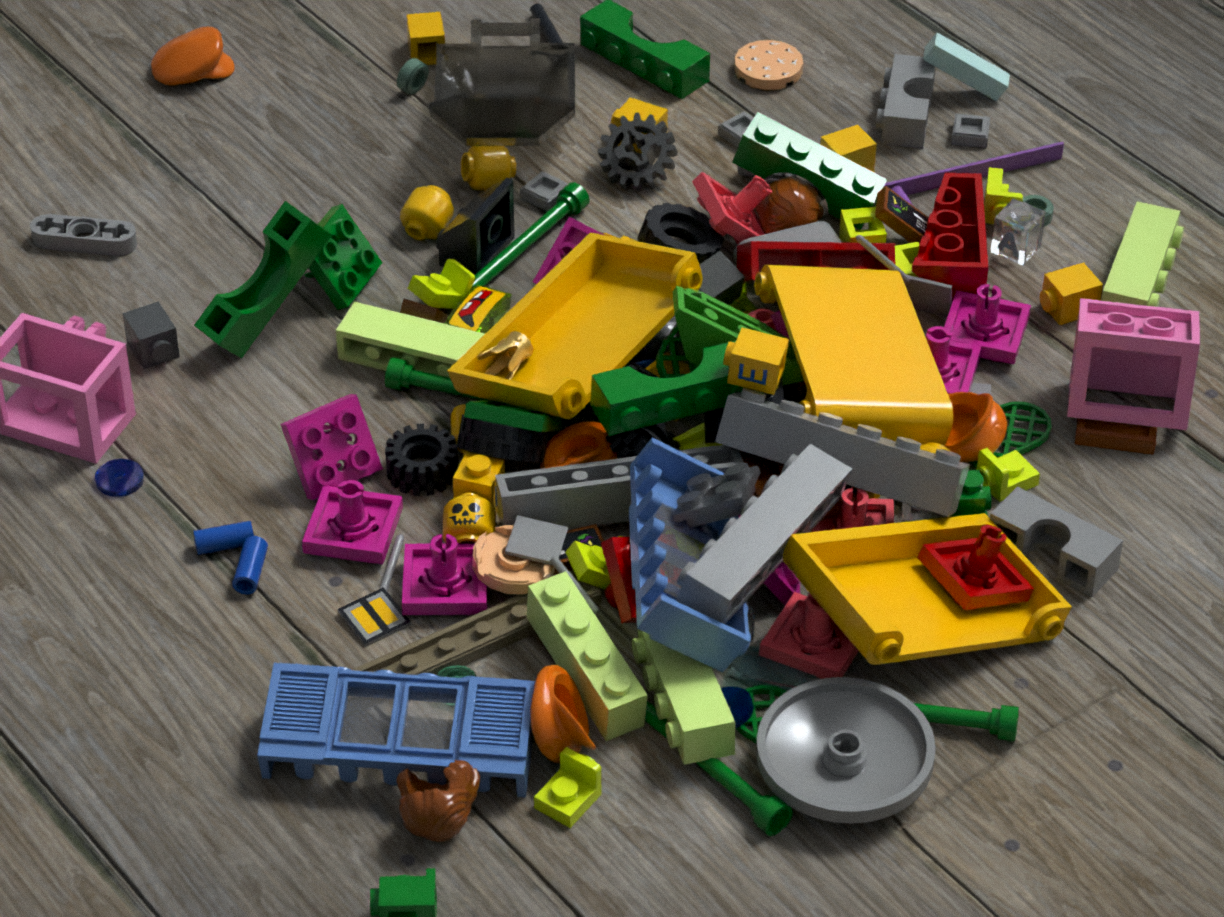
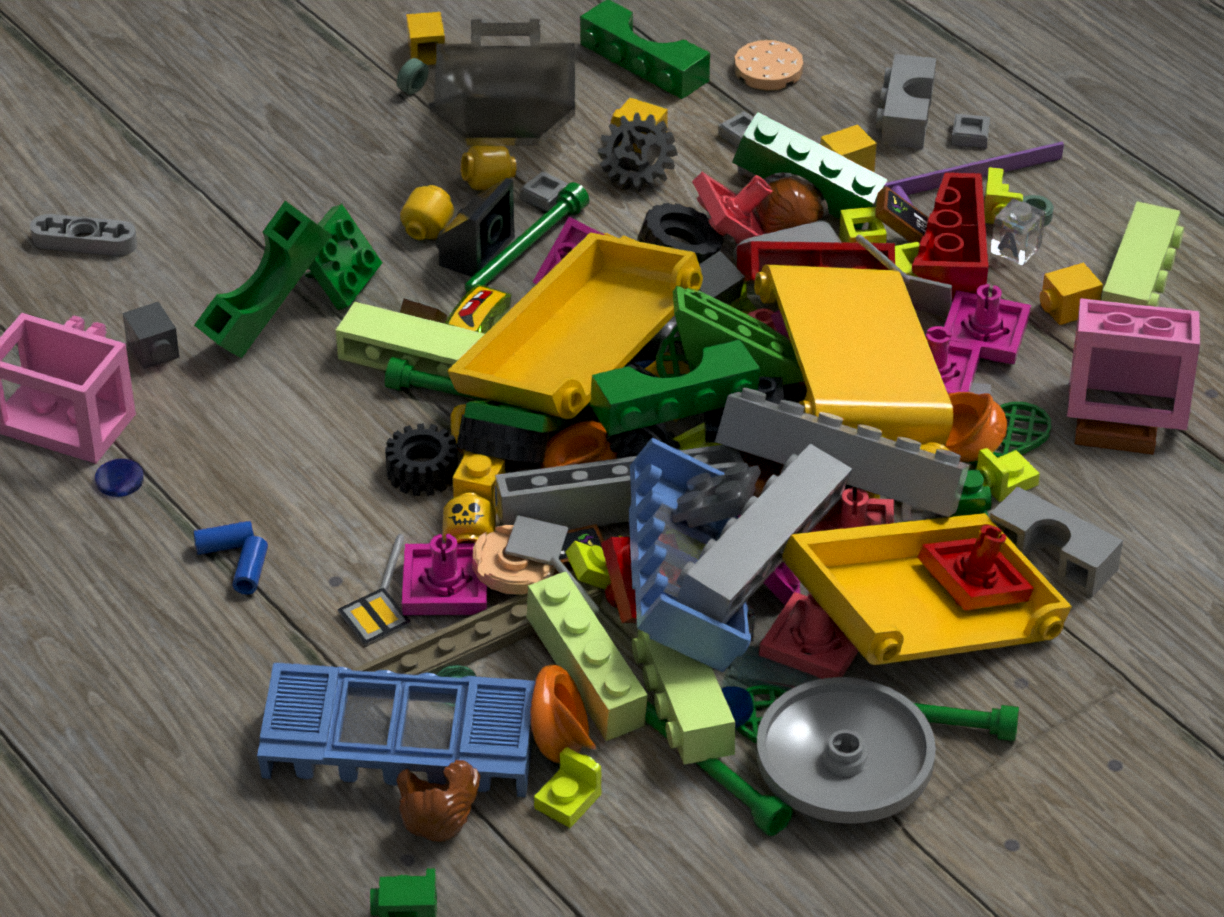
orange piece [151,26,235,85] -> none
dark pink plate [280,394,383,500] -> none
dark pink plate [302,480,403,565] -> none
neon yellow bracket [407,259,475,309] -> none
pearl gold piece [477,331,533,380] -> none
black bar [530,3,575,71] -> none
yellow brick [723,327,789,395] -> none
light aqua piece [923,33,1010,101] -> none

